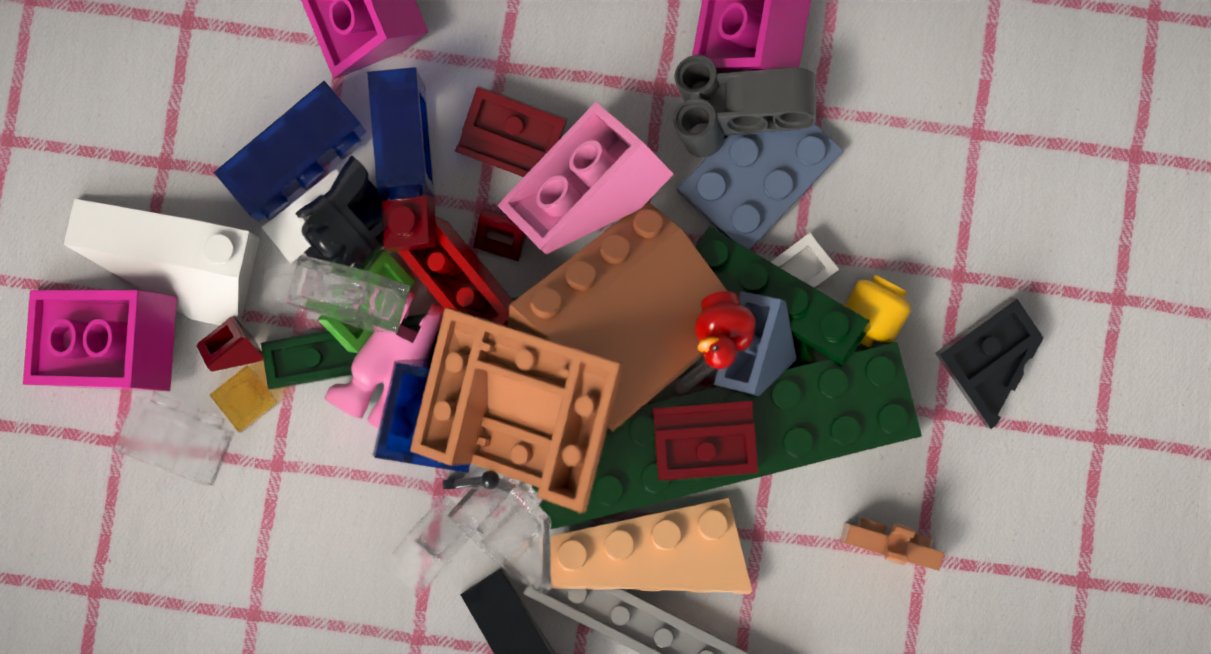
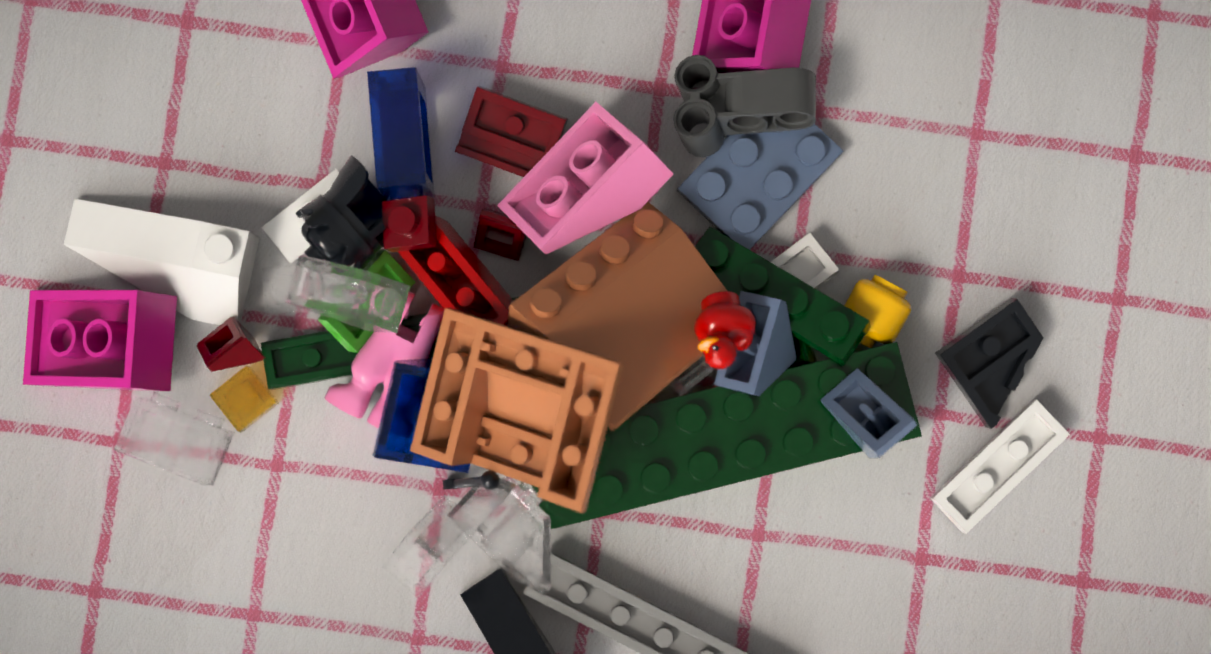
clear blue brick [213,81,367,222] -> none
light nougat wing [541,498,752,594] -> none
dark red plate [653,401,758,481] -> none
nougat plate [840,517,944,571] -> none
none -> sand blue slope [821,368,917,458]
none -> white plate [930,399,1070,534]

